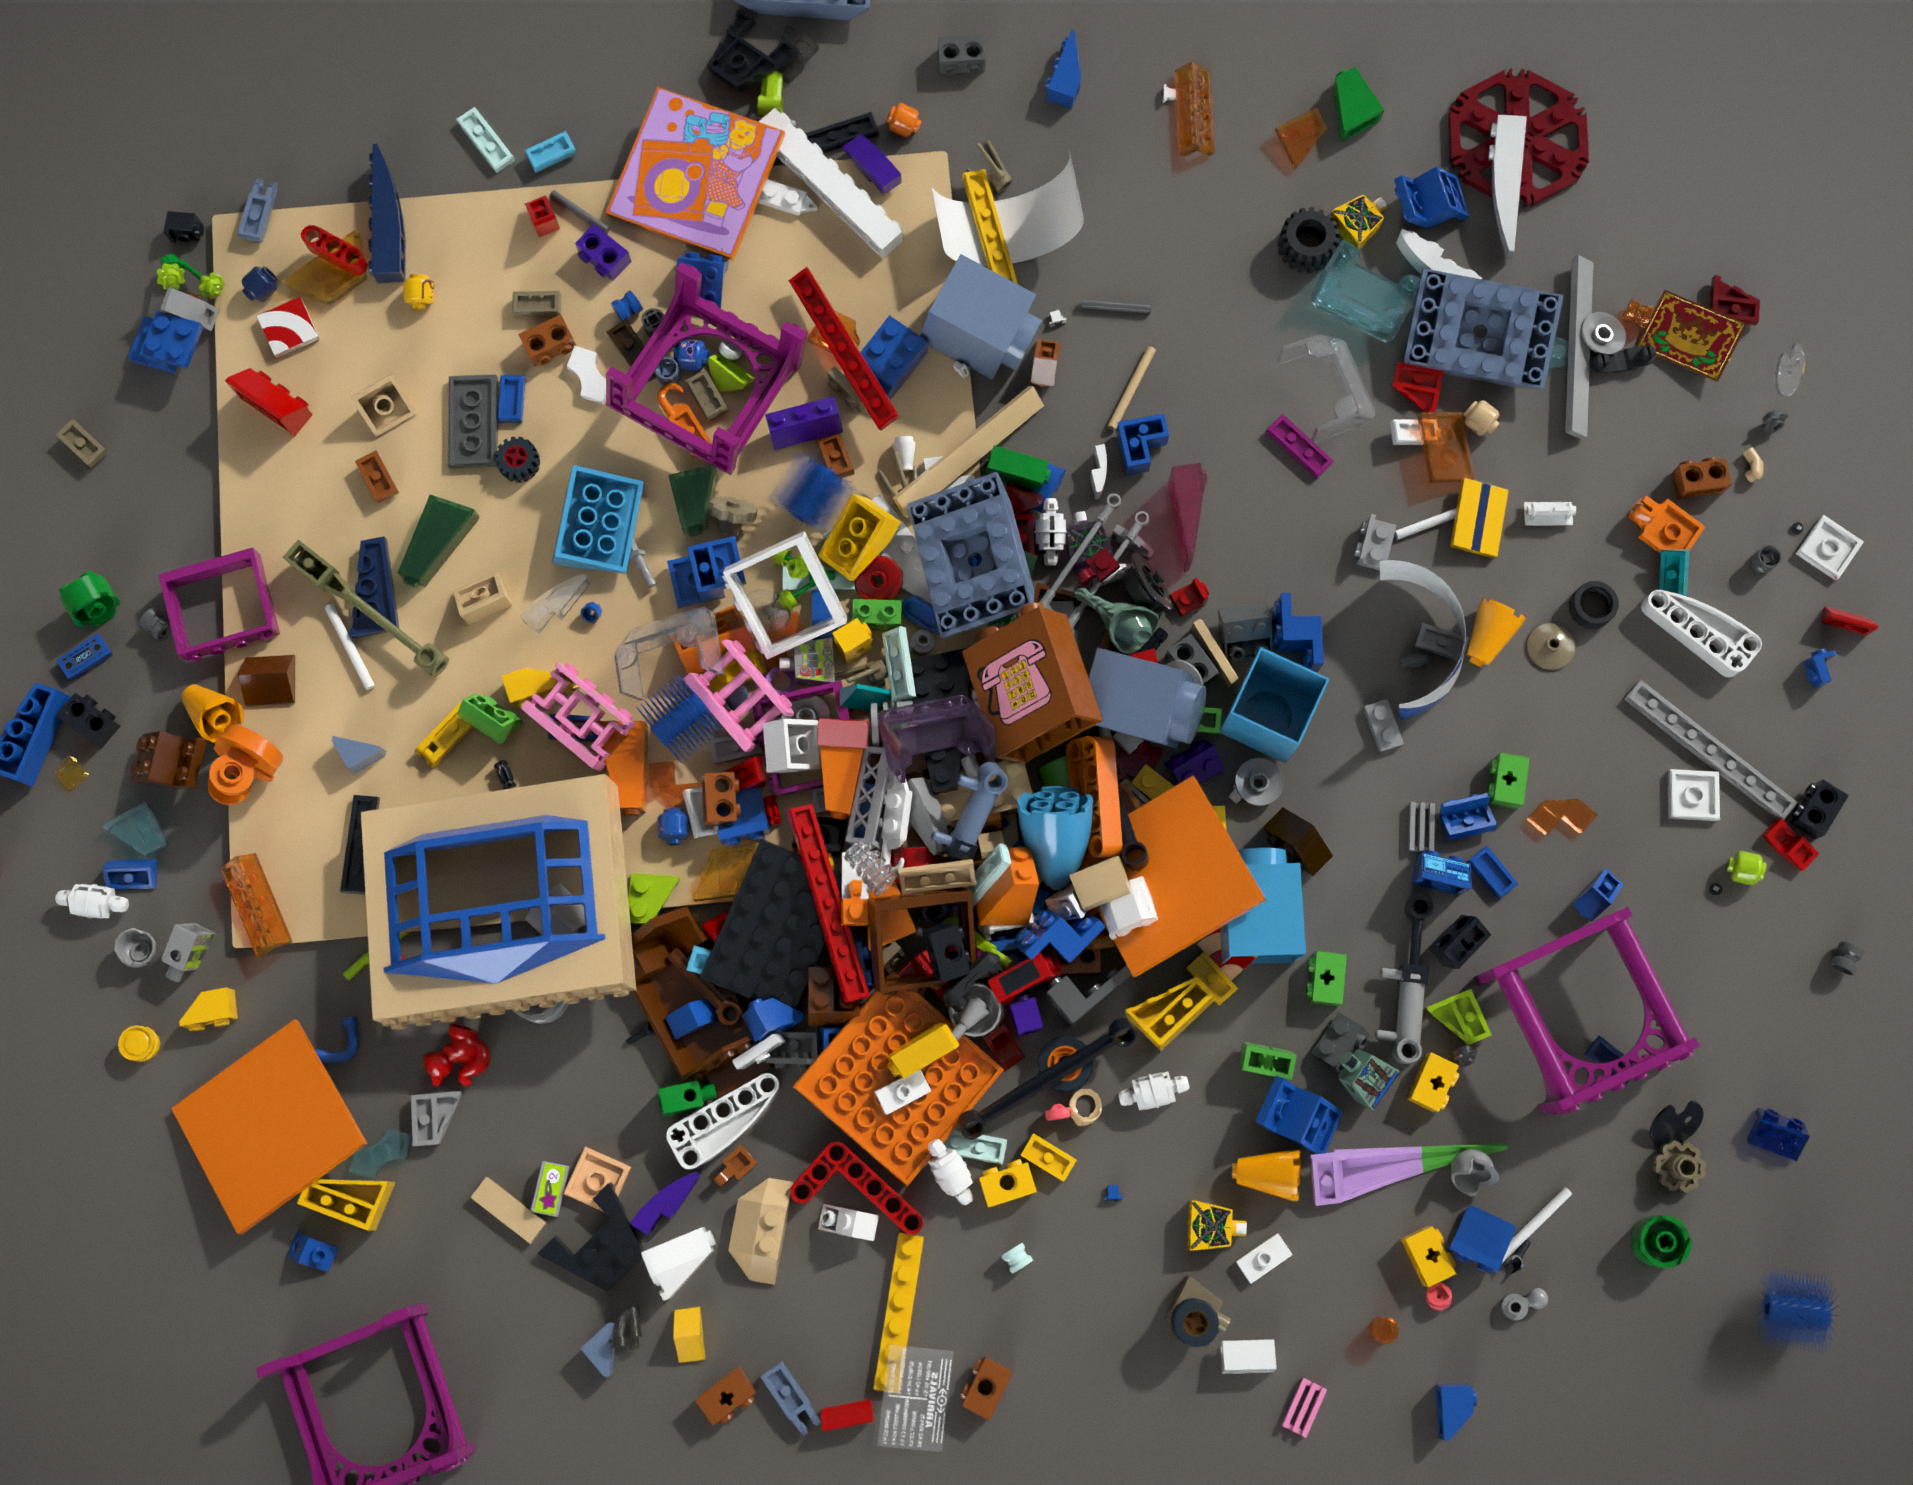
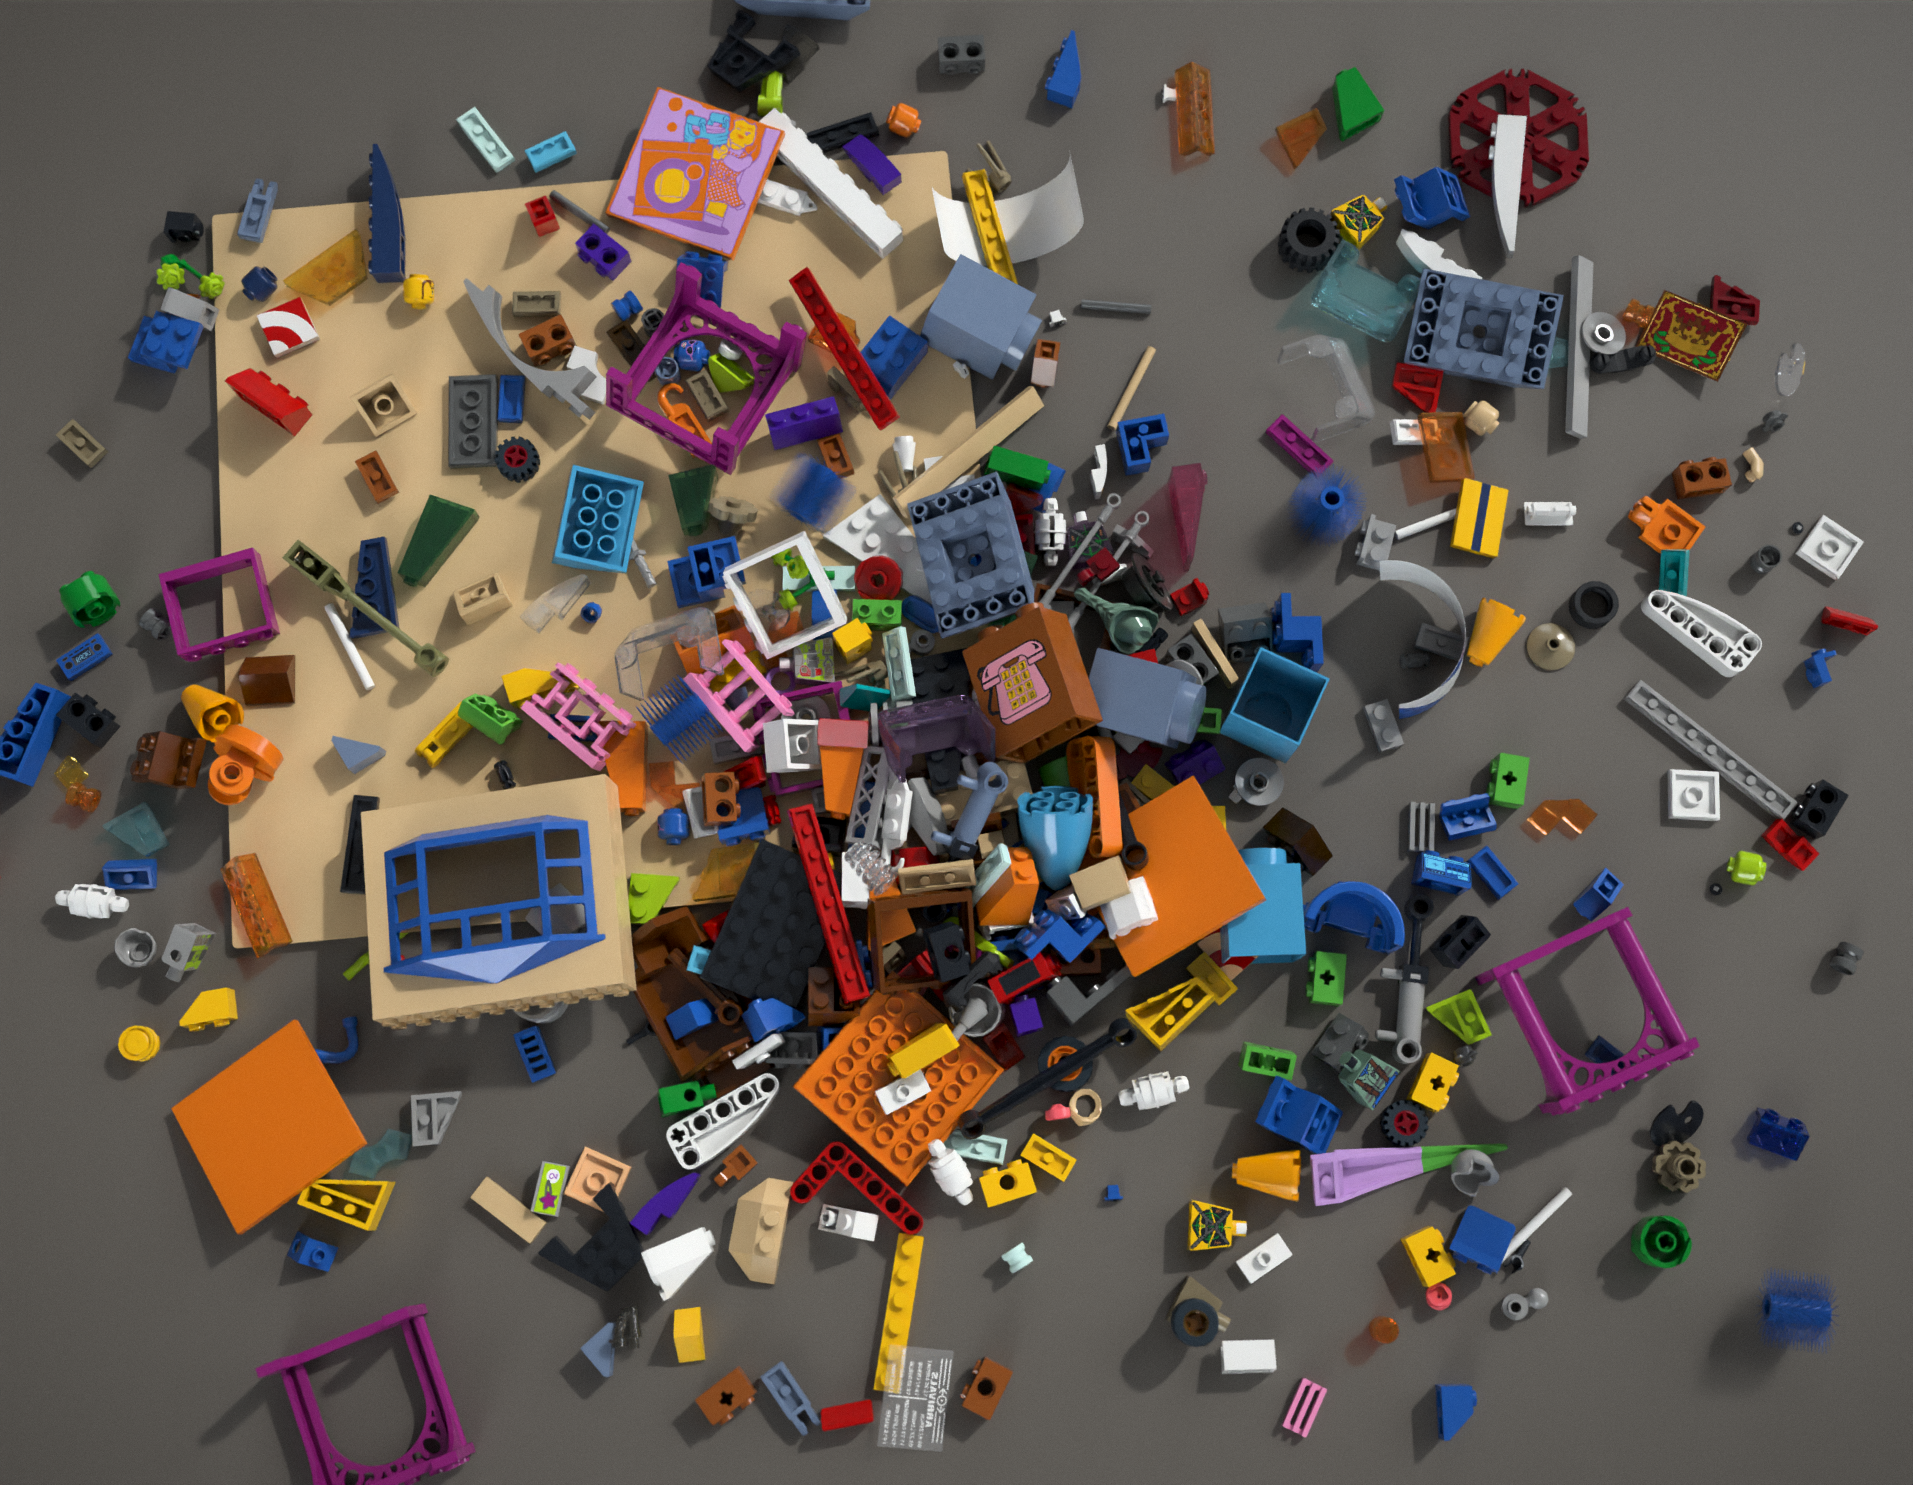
red beam [301,225,368,276] -> none
red animal [423,1023,491,1087] -> none
yellow slope [818,494,901,581] -> none
orange plate [841,880,868,926] -> none
none -> clear orange wheel [65,782,102,813]
none -> light grey slope [463,278,597,420]
none -> blue slope [513,1025,556,1083]
none -> blue piece [1287,464,1367,546]
none -> blue piece [1303,881,1405,955]
none -> black wheel [1380,1100,1429,1146]

